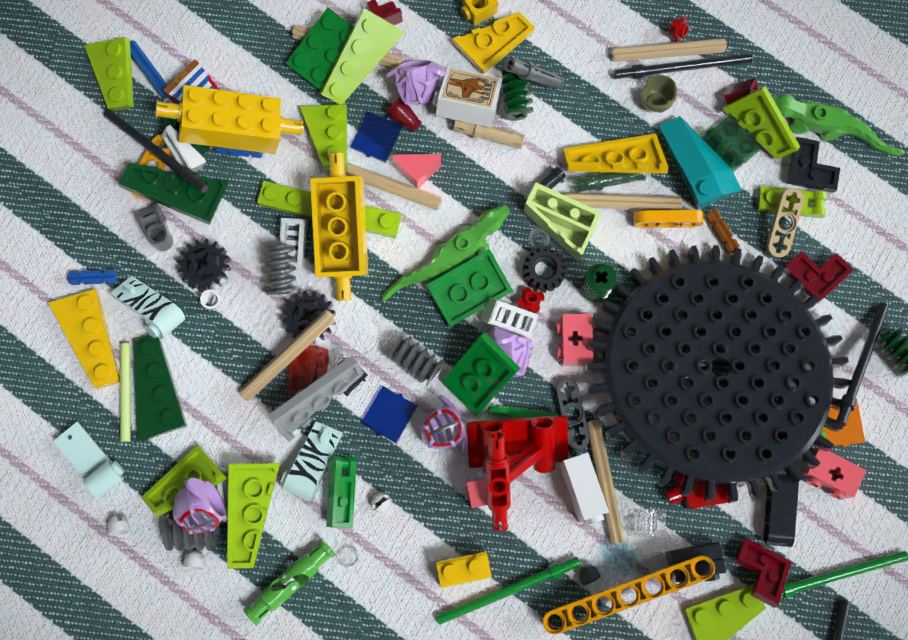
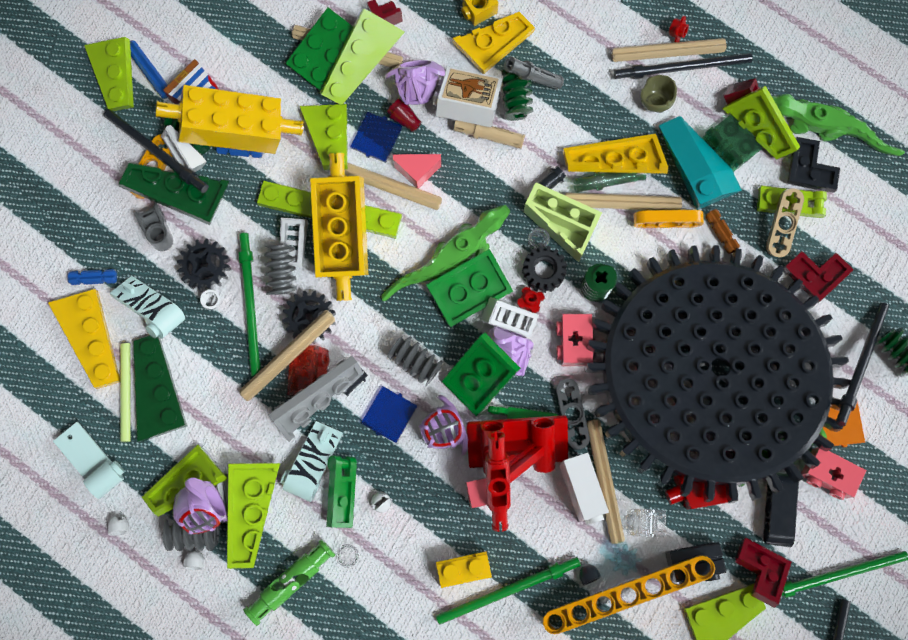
none -> green bar [238,233,260,377]

